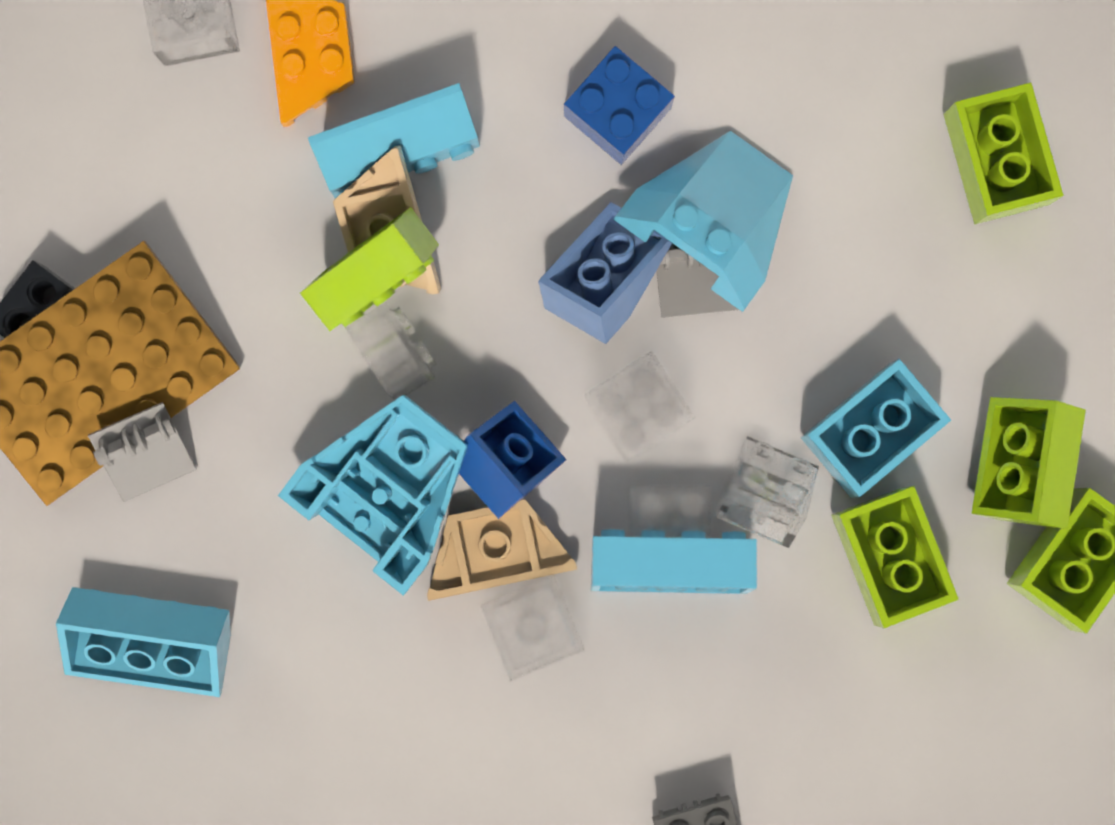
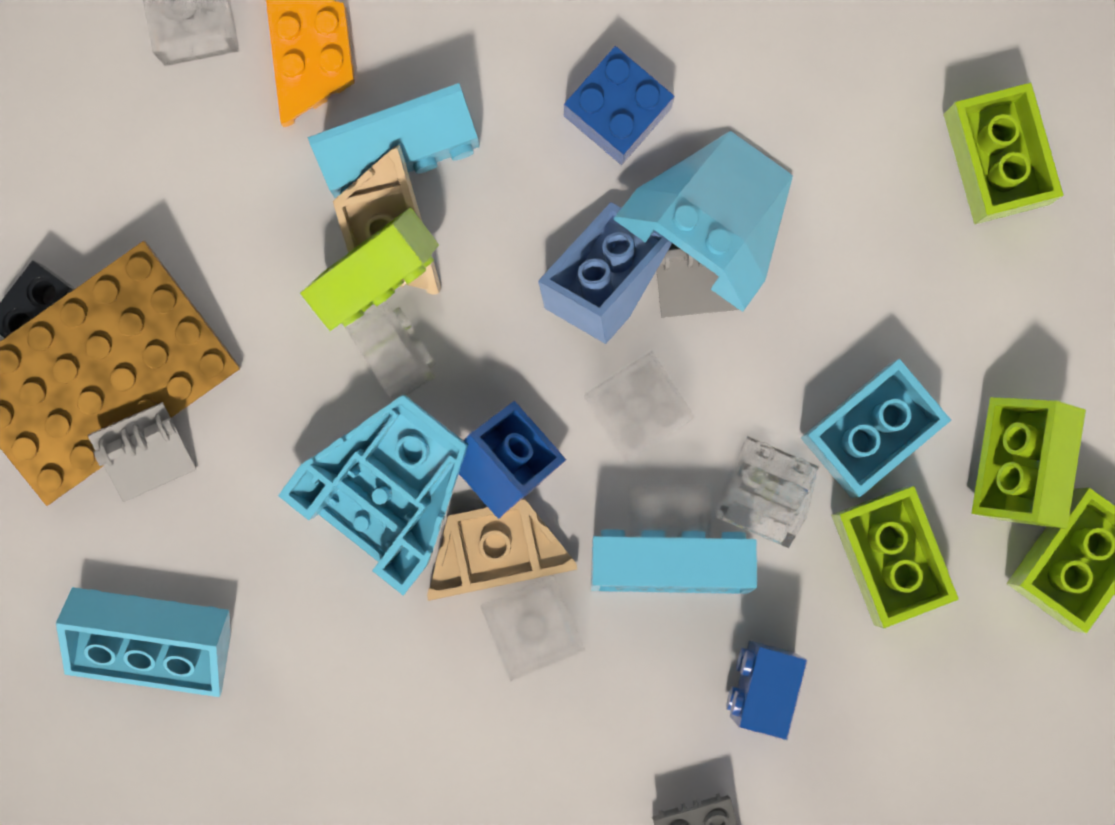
none -> blue brick [726,640,807,740]

